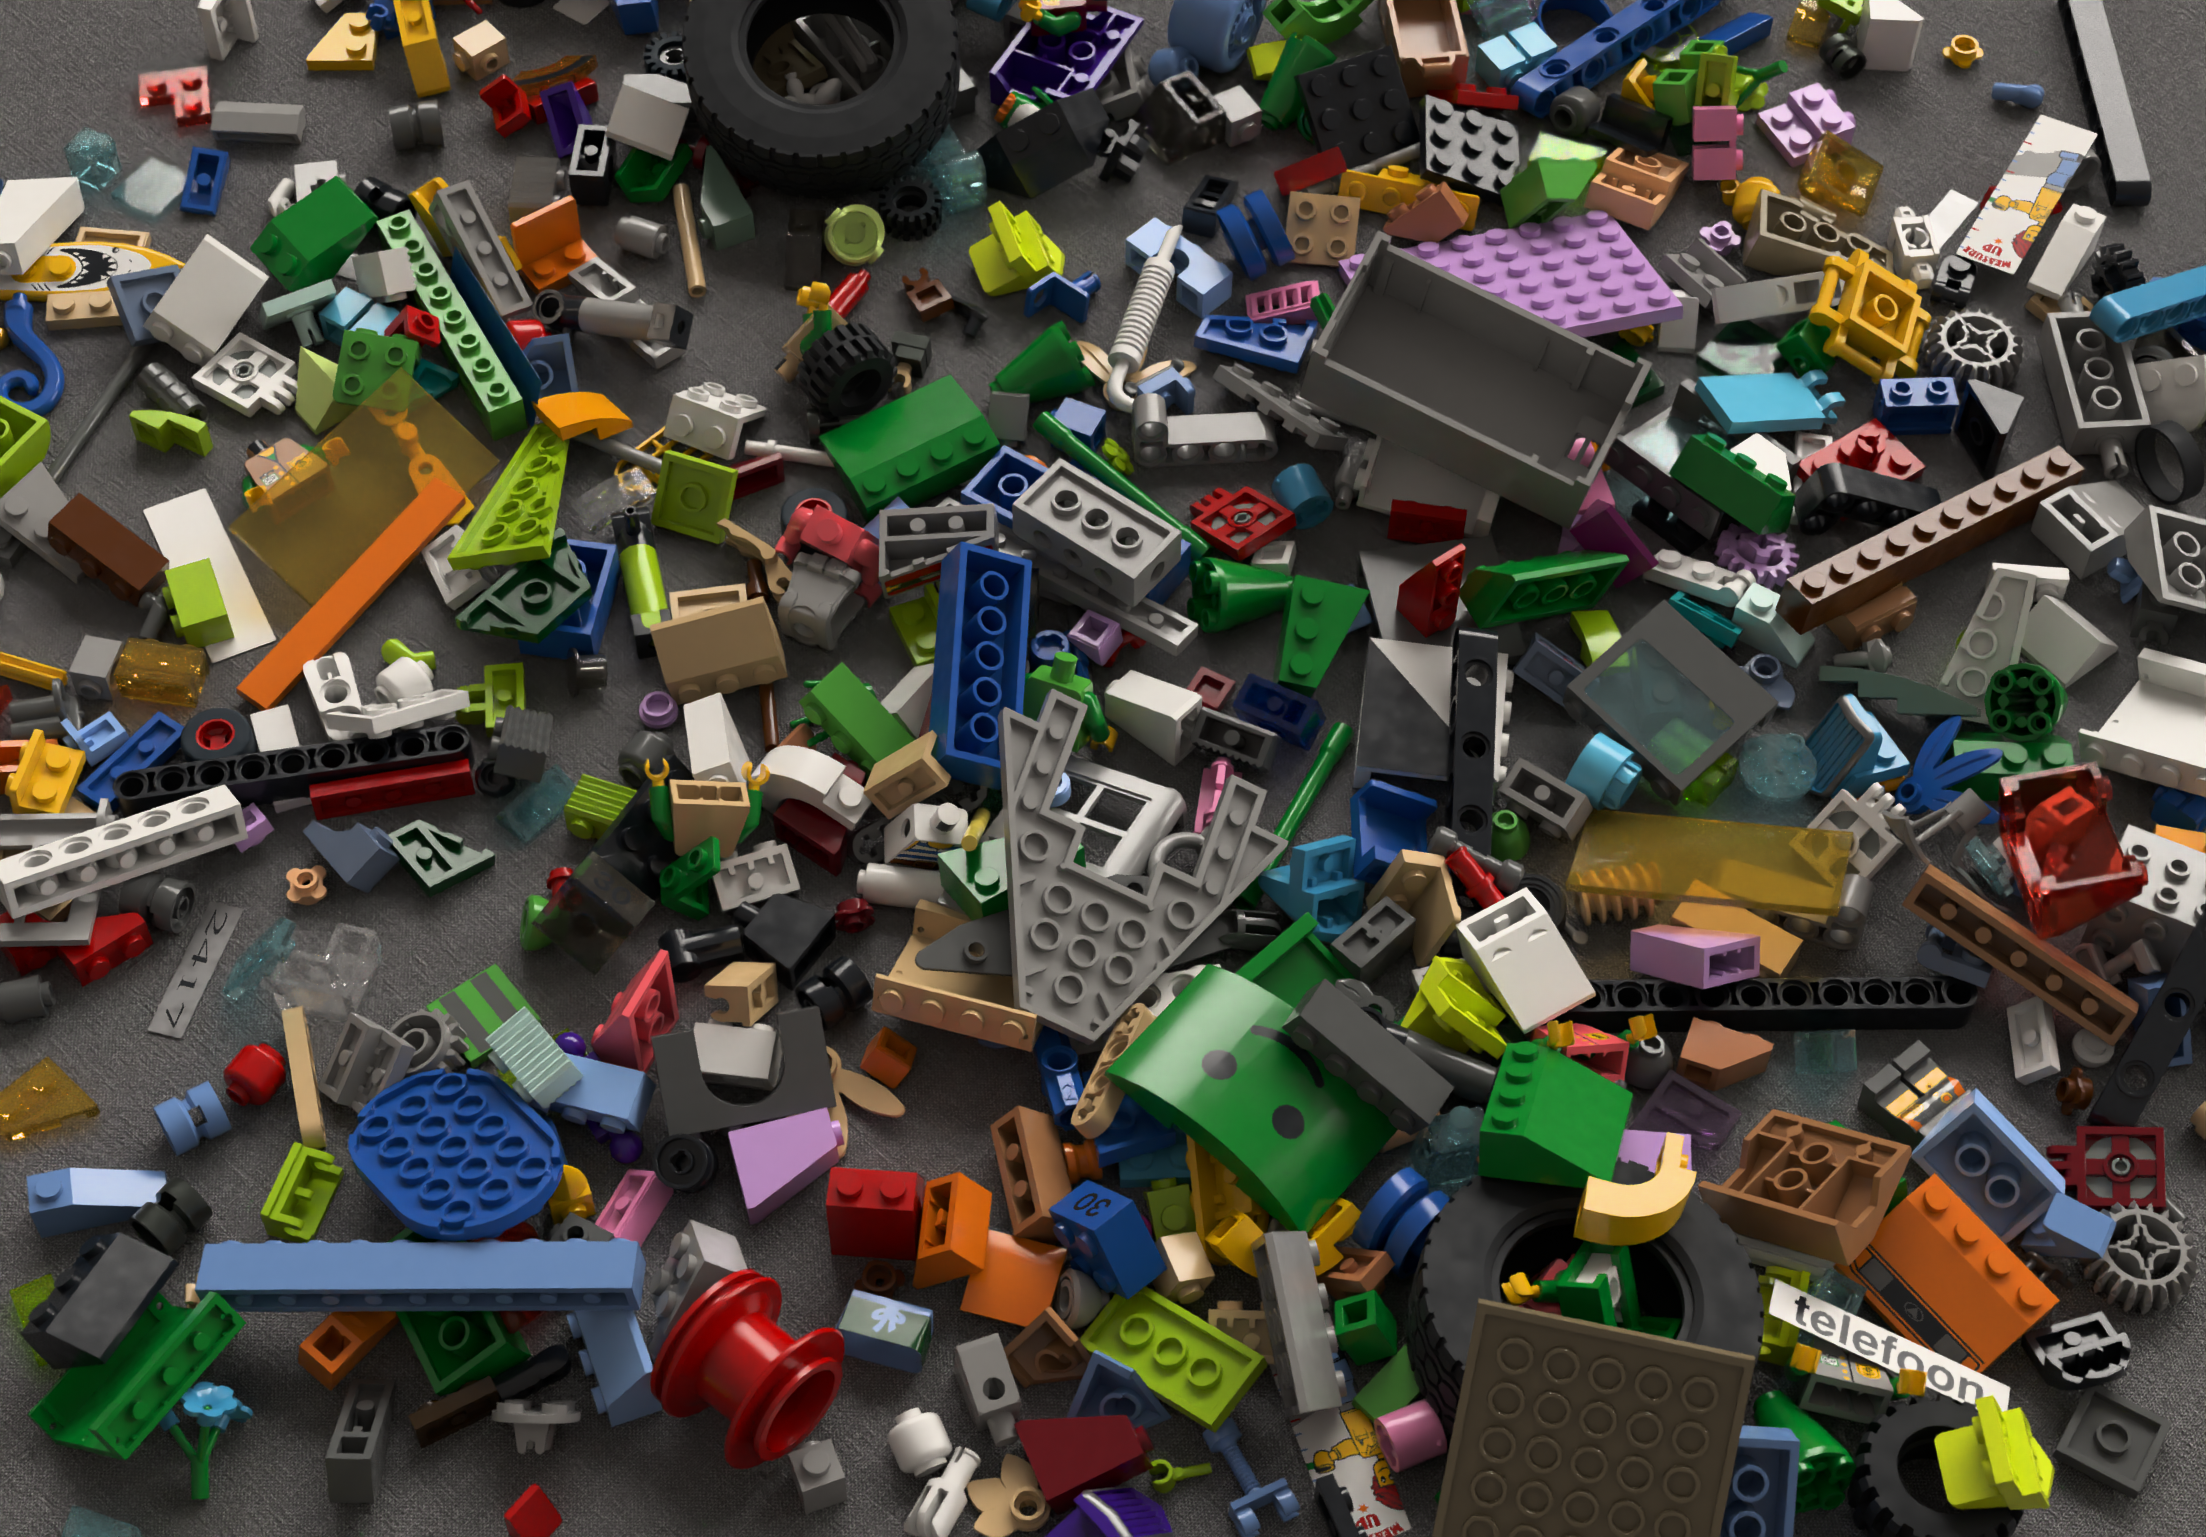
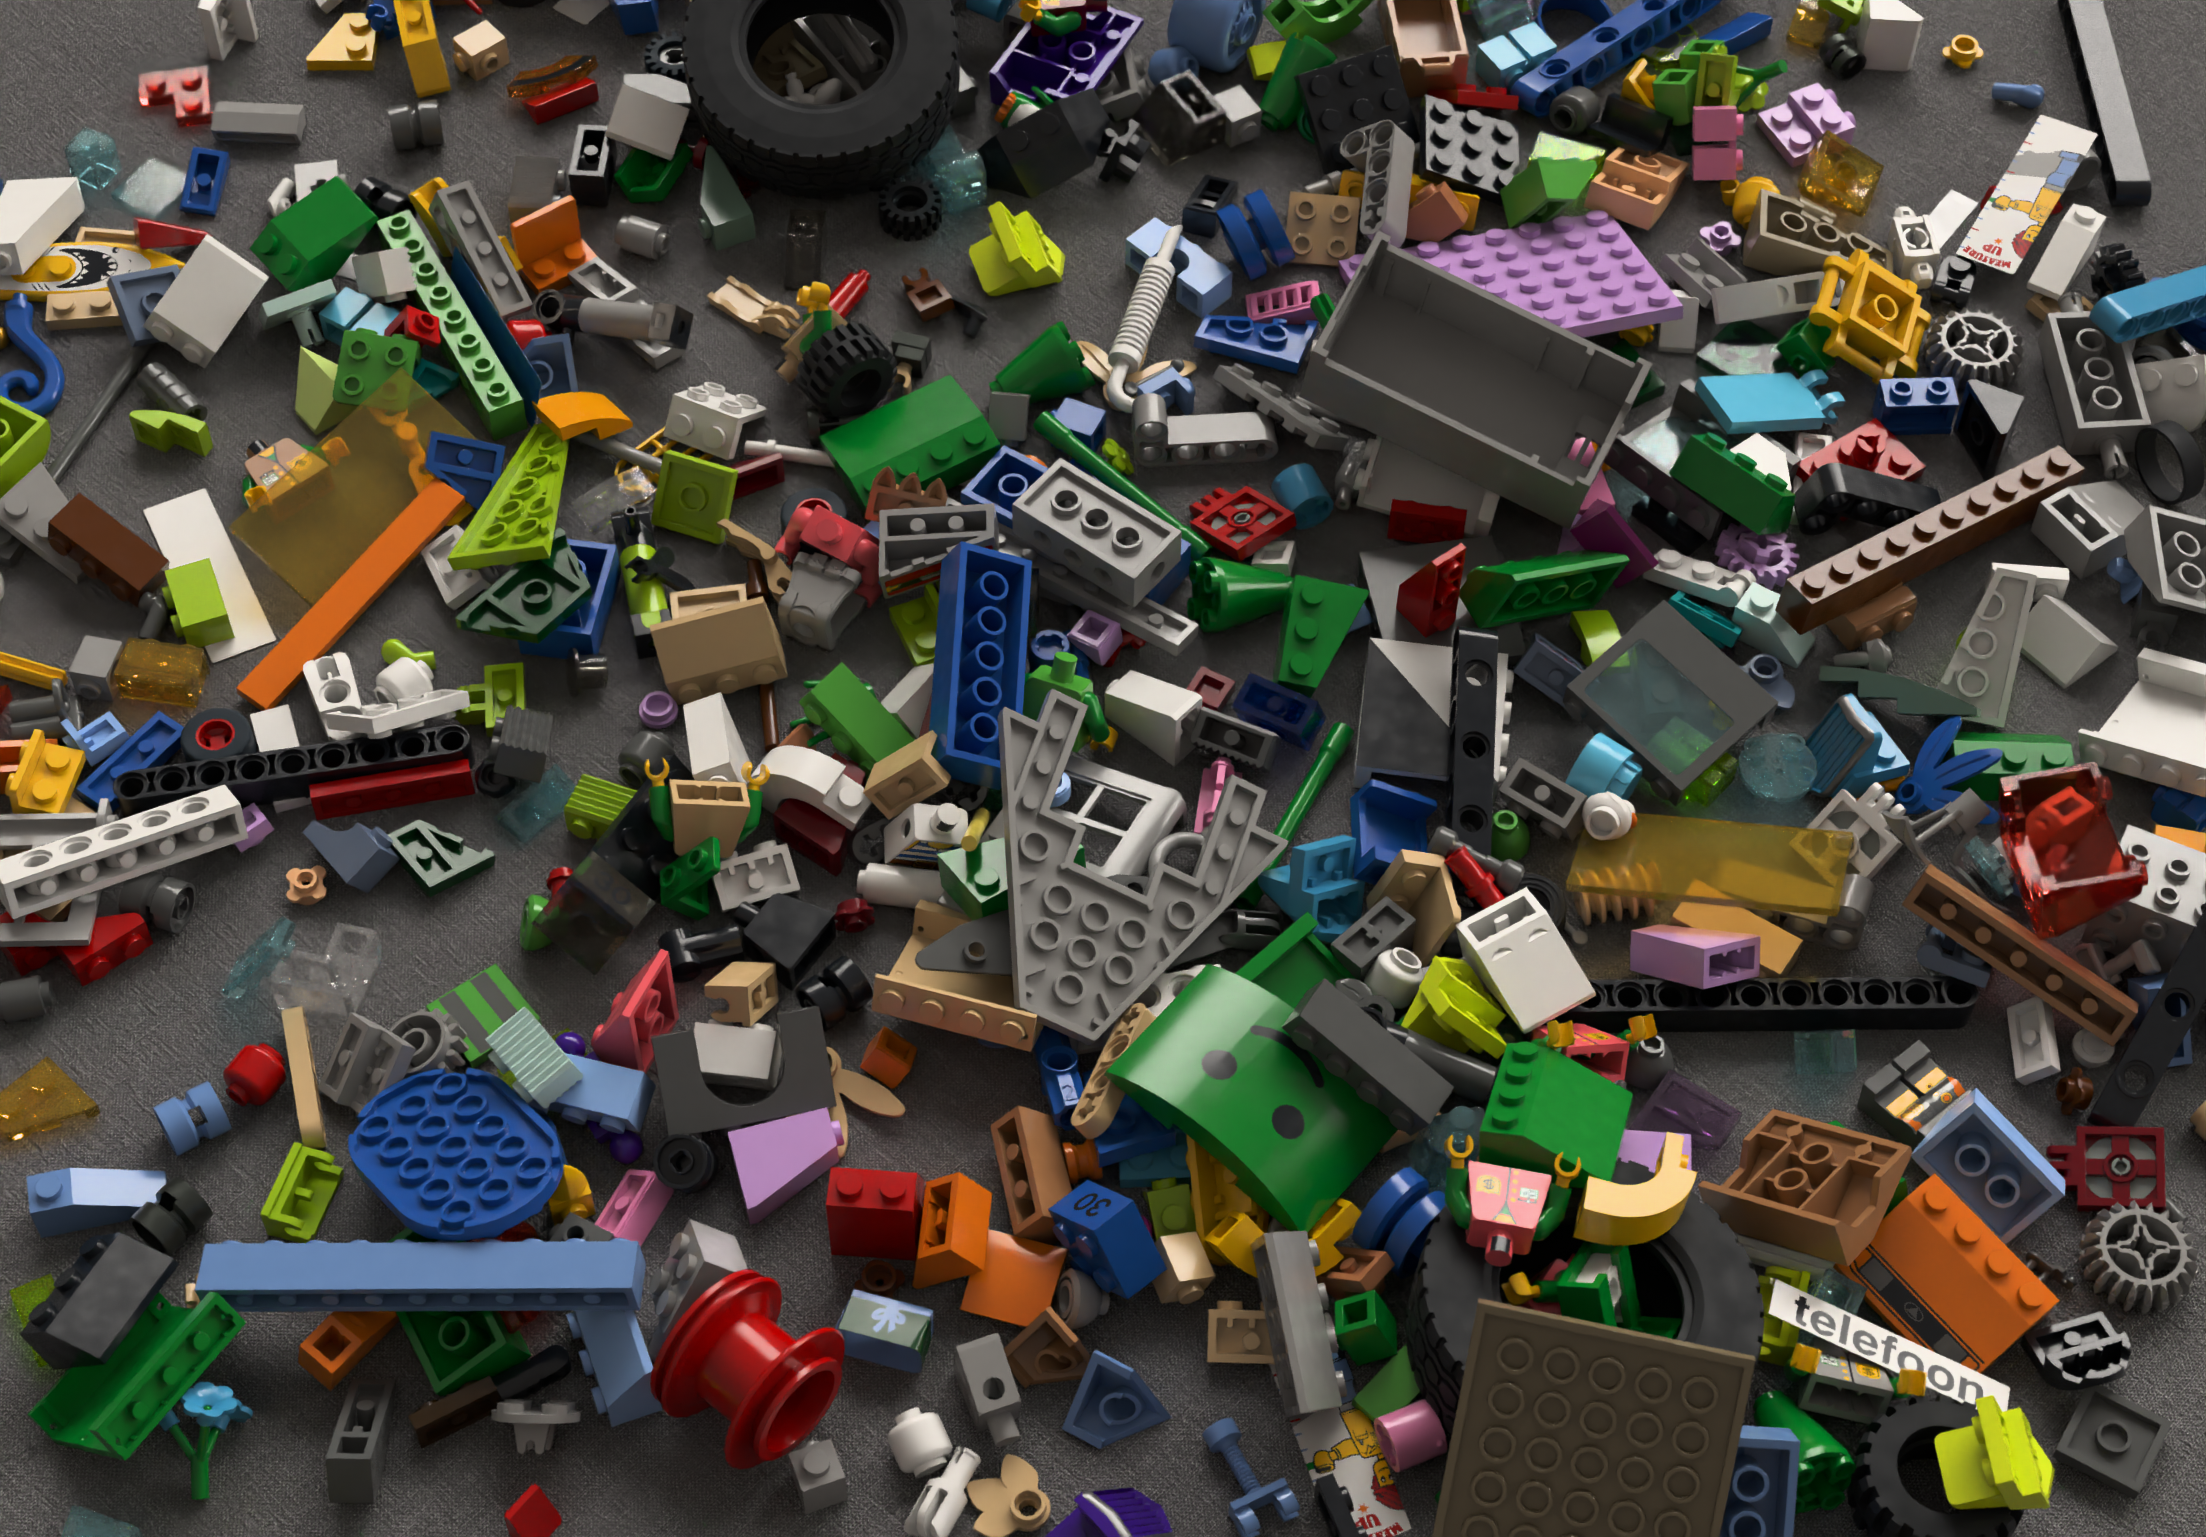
flat silver sticker [147,901,244,1039] -> none
white piece [191,332,298,418] -> none
red bracket [479,75,531,138] -> none
dark purple slope [539,81,593,159] -> none
tan piece [672,183,706,298] -> none
yellowish green cap [824,204,885,266] -> none
dark red slope [1014,1415,1154,1515] -> none
blue bracket [1023,271,1101,323] -> none
lime plate [1079,1286,1268,1433] -> none
lime hand [1149,1459,1212,1493] -> none
red slope [1274,147,1347,196] -> none
nougat slope [1674,1017,1774,1091] -> none
green cone [1984,663,2068,742] -> none
medium blue slope [2020,1193,2117,1259] -> none
none -> red slope [133,217,212,249]
none -> blue wing [423,431,505,511]
none -> black piece [624,547,696,591]
none -> tan arm [707,275,801,339]
none -> medium nougat plate [864,466,948,522]
none -> light grey beam [1340,120,1415,248]
none -> white head [1363,947,1424,1009]
none -> torso [1444,1134,1581,1267]
none -> white animal [1582,791,1637,840]

